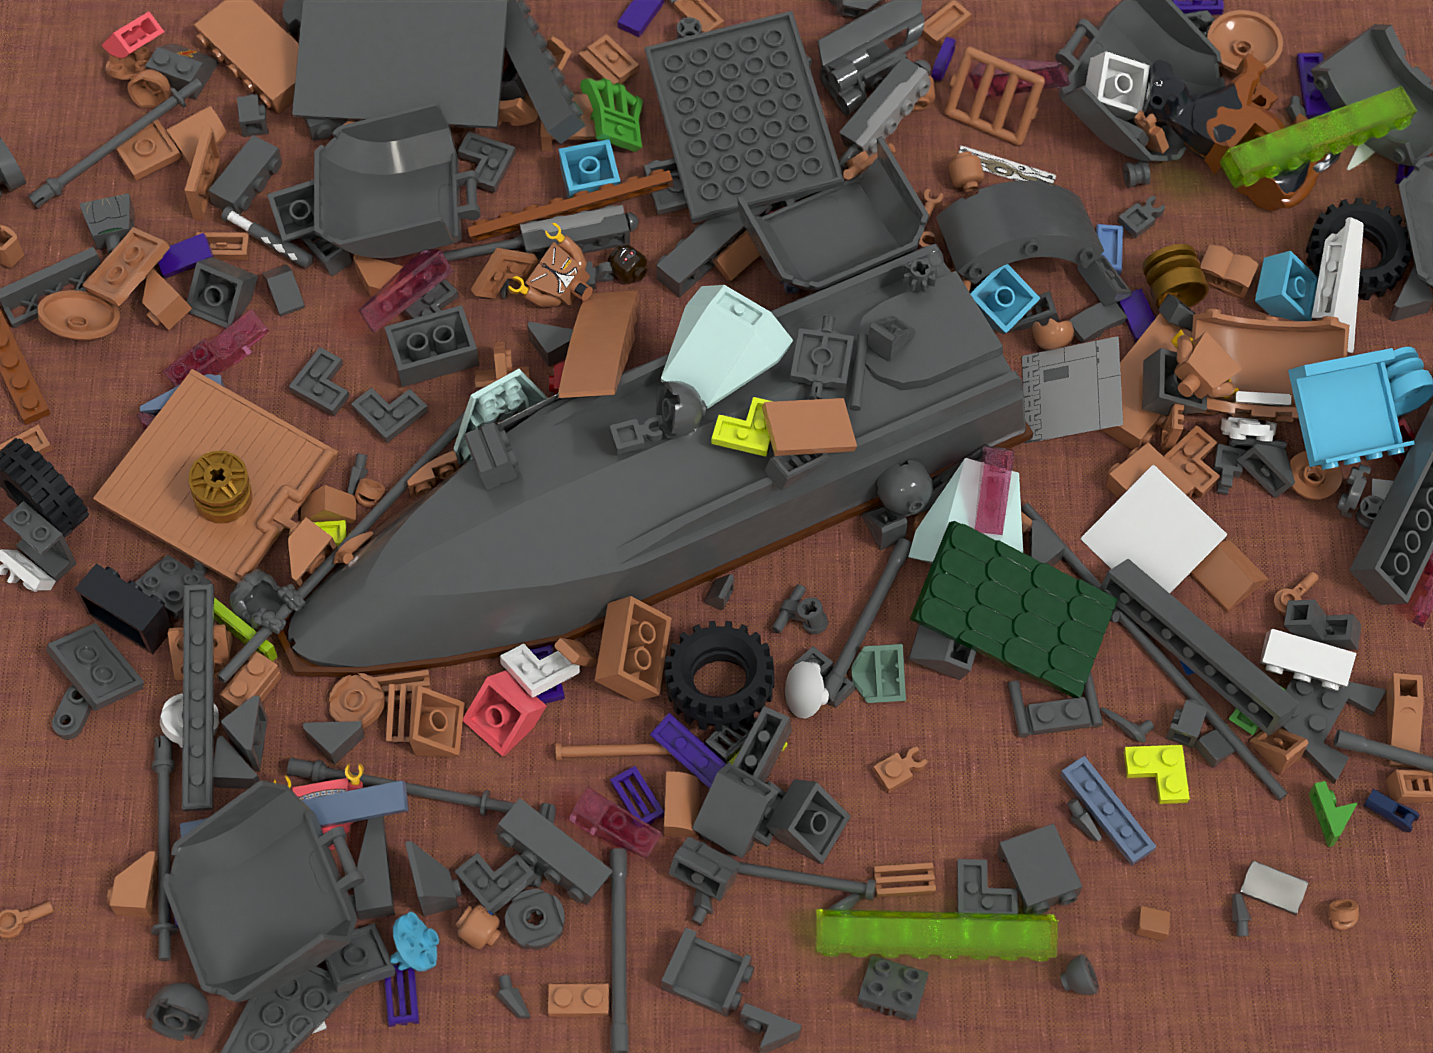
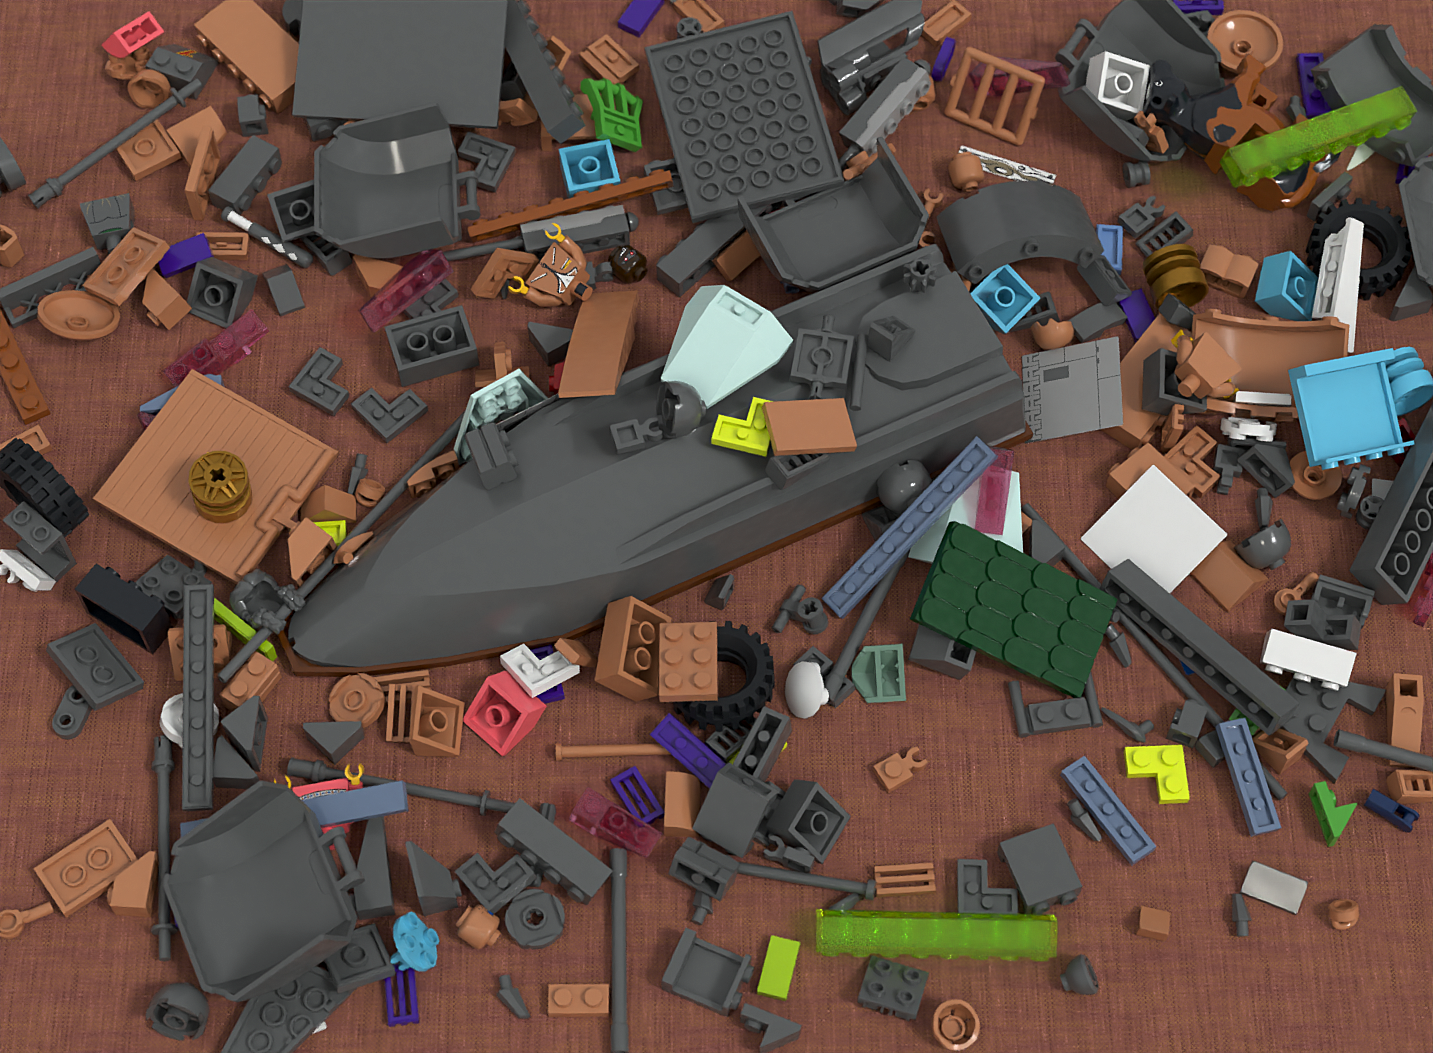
none -> nougat plate [33,819,138,918]
none -> nougat plate [659,622,718,702]
none -> lime tile [757,935,800,1002]
none -> dark grey plate [763,835,815,874]
none -> sand blue tile [821,436,998,619]
none -> nougat helmet [931,999,980,1051]
none -> dark grey bar [1105,623,1132,668]
none -> dark grey slope [1135,211,1193,257]
none -> sand blue plate [1215,718,1281,837]
none -> dark grey cylinder [1234,519,1291,570]
none -> dark grey bar [1255,488,1273,530]
none -> dark grey plate [1306,172,1353,222]
none -> dark grey hinge [1311,574,1375,629]

